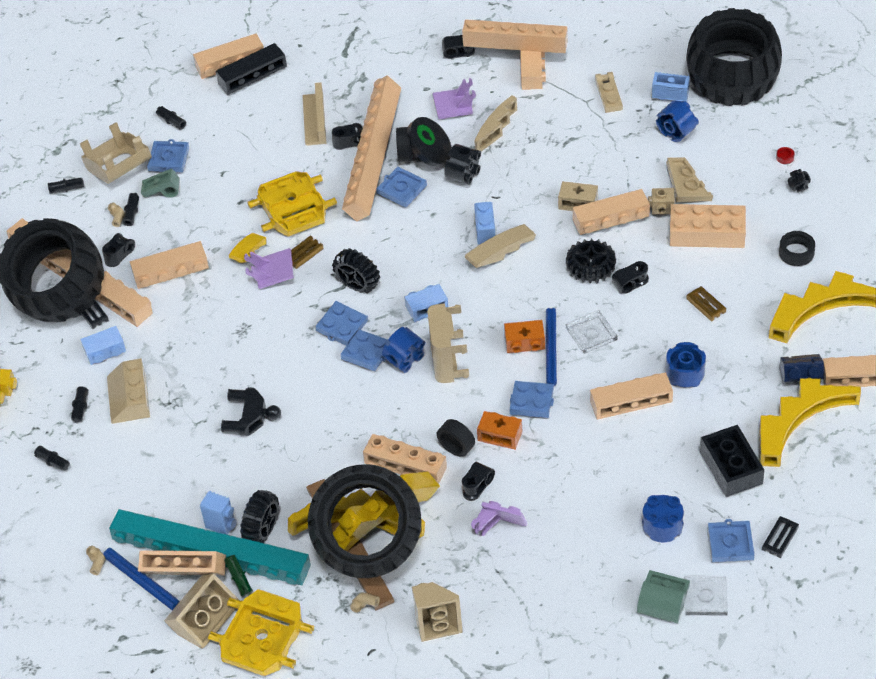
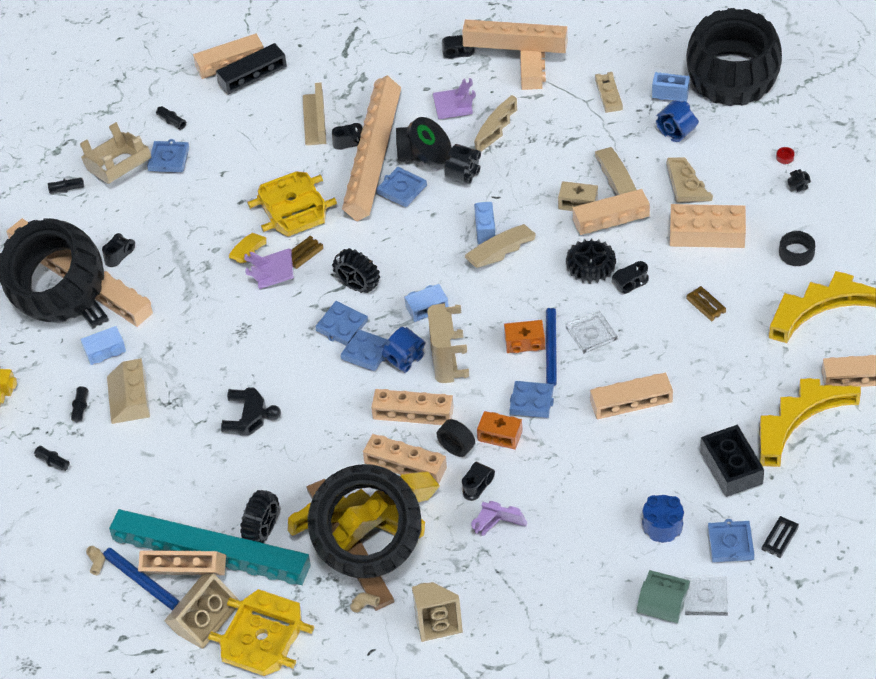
tan arm [108,202,125,227] -> none
black axle [122,193,139,226] -> none
light nougat brick [130,241,209,289] -> none
sand green plate [141,168,180,198] -> none
light blue brick [200,491,237,535] -> none
dark green axle [224,555,253,596] -> none
tan brick [648,188,675,214] -> none
blue brick [666,342,706,387] -> none
dark blue brick [780,354,824,382] -> none
none -> light nougat brick [371,389,454,425]
none -> tan slope [595,147,637,195]

